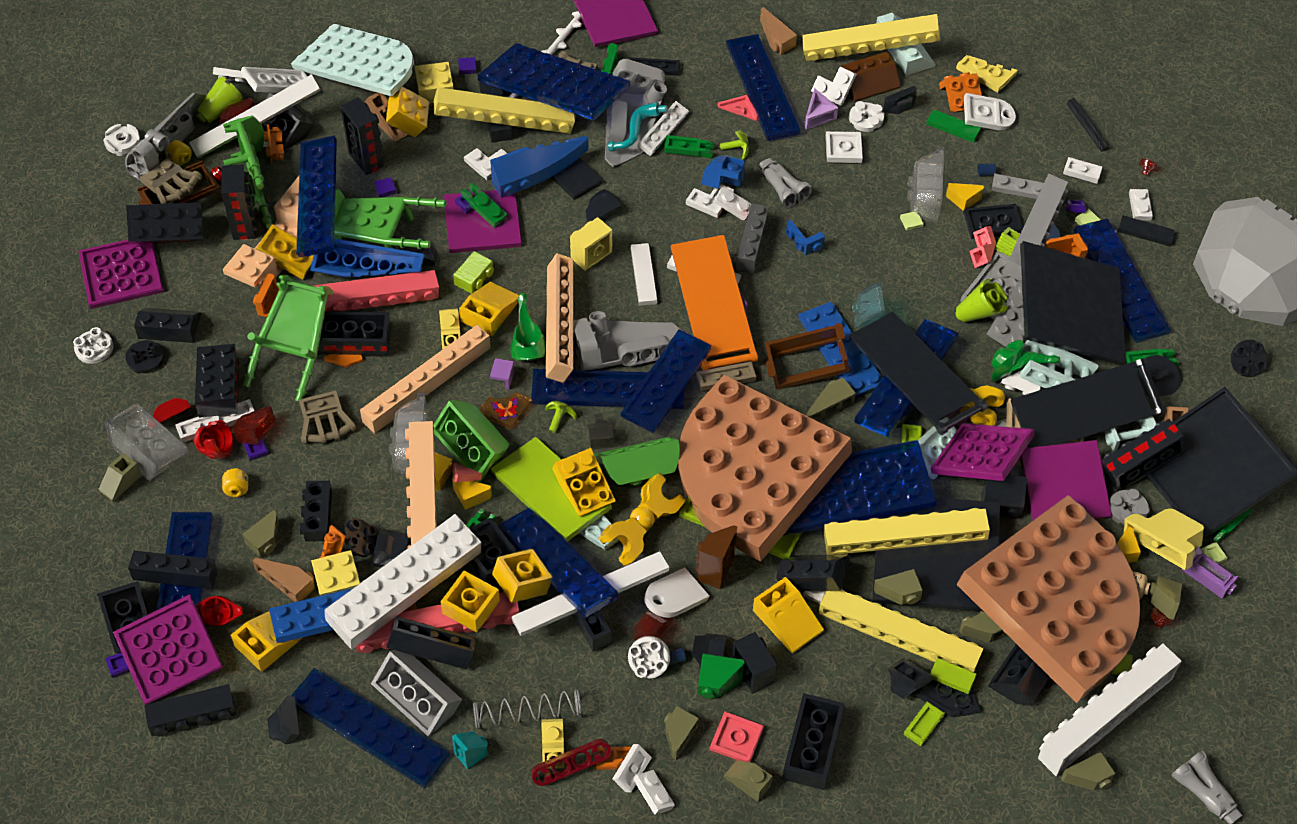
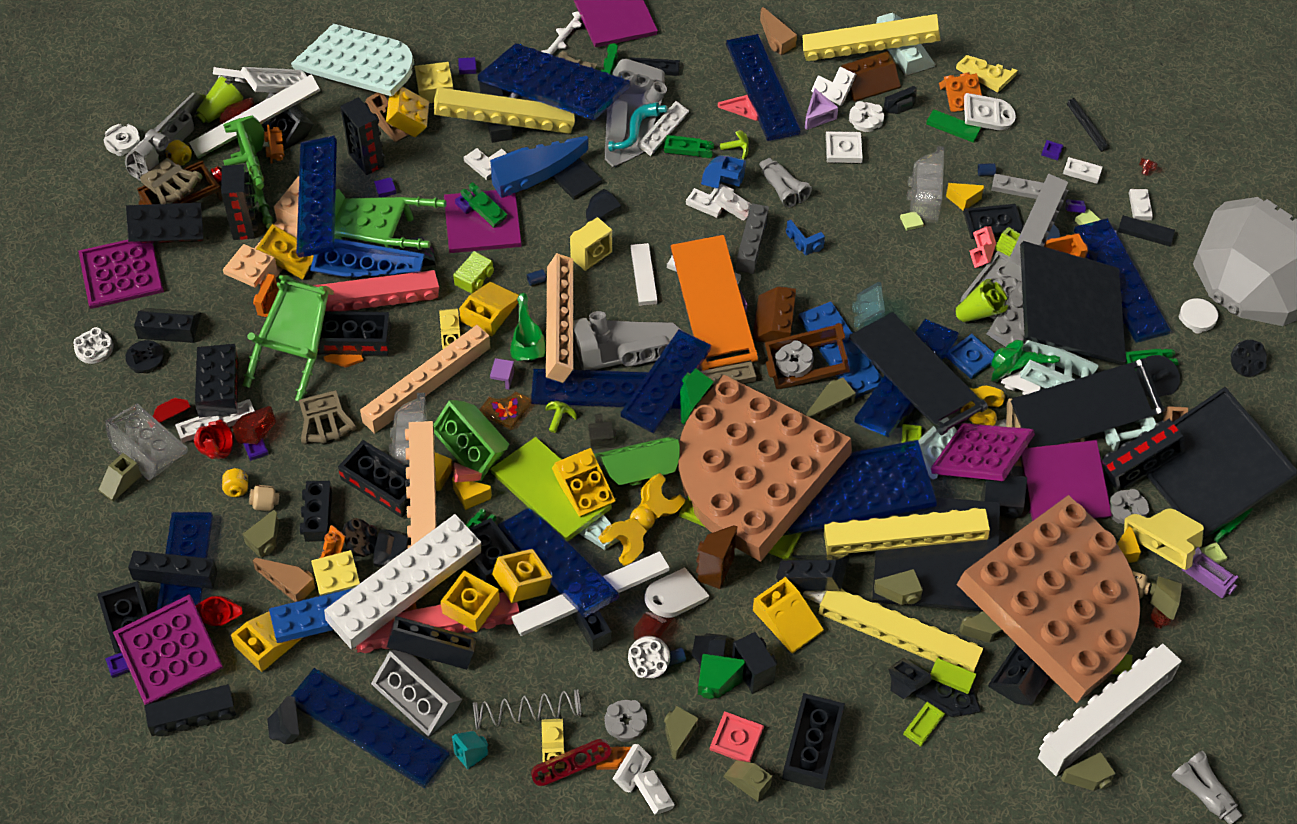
none -> tan head [249,485,279,511]
none -> black brick [338,440,410,518]
none -> dark blue hinge [527,269,546,286]
none -> light grey plate [605,700,647,742]
none -> green slope [680,368,714,424]
none -> reddish brown slope [752,287,796,342]
none -> light grey plate [775,341,814,378]
none -> blue tile [945,334,995,379]
none -> dark purple tile [1041,140,1063,160]
none -> white tile [1179,298,1218,333]

